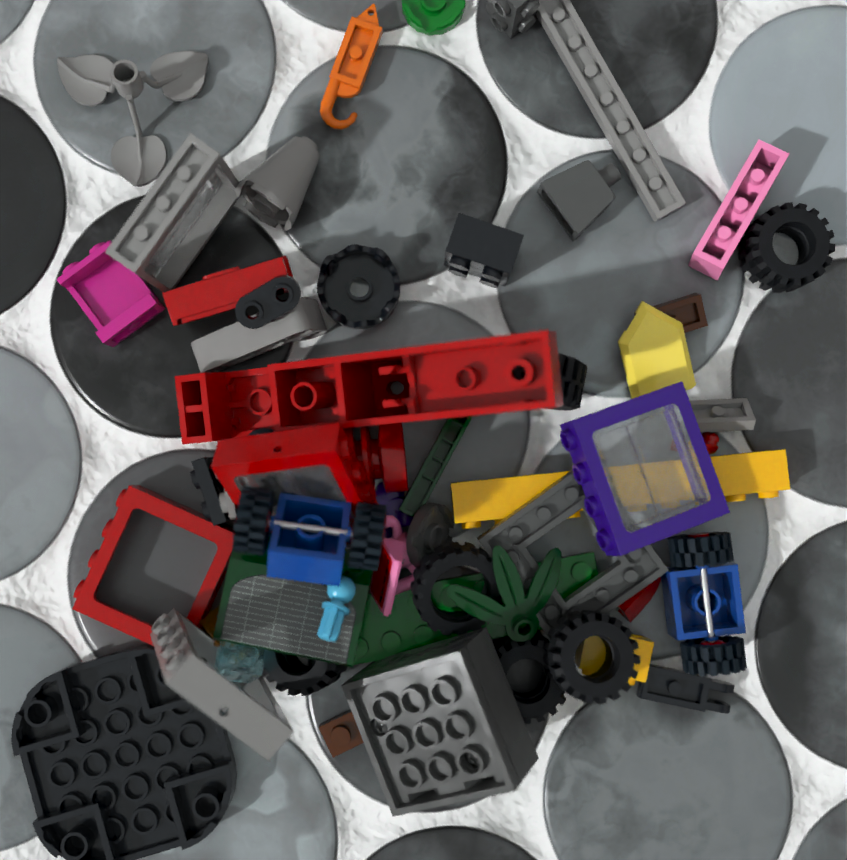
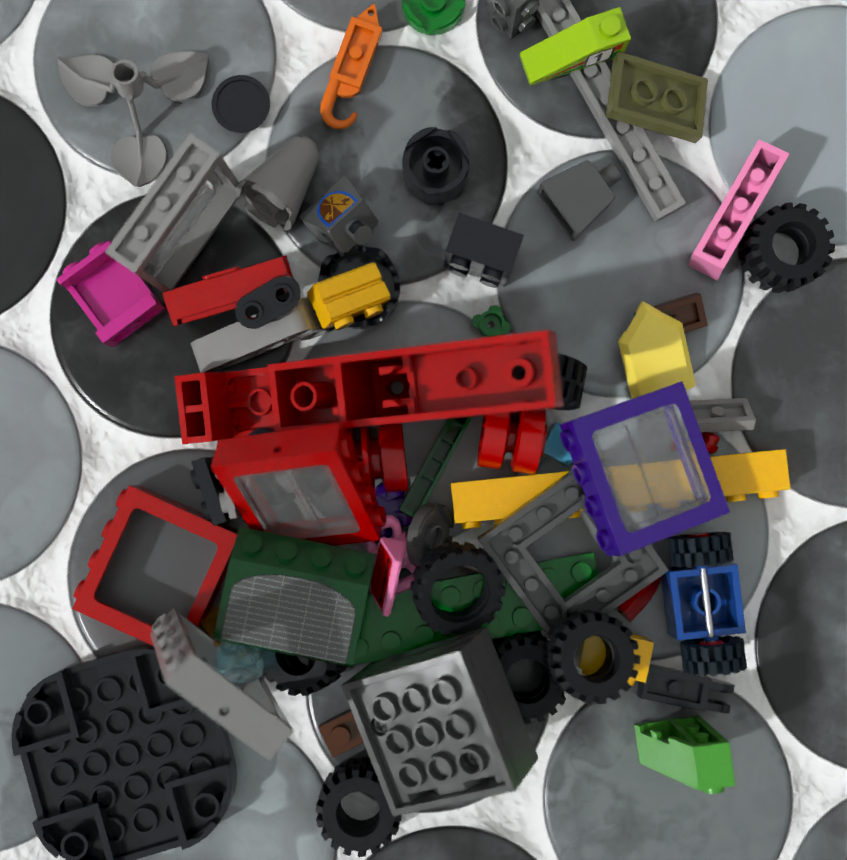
brick [233,486,386,586] -> none
medium azure axle [317,575,356,642] -> none
dark green plant [446,545,561,642] -> none
none -> black piece [212,75,270,133]
none -> dark grey torso [299,175,379,253]
none -> yellow brick [307,262,391,331]
none -> black tyre [316,758,402,857]
none -> black brick [403,127,469,205]
none -> green plate [472,305,511,338]
none -> red wheel [477,408,547,475]
none -> lime slope [520,7,631,86]
none -> medium azure tile [544,422,572,467]
none -> olive plate [606,51,708,143]
none -> bright green wedge [634,715,736,794]

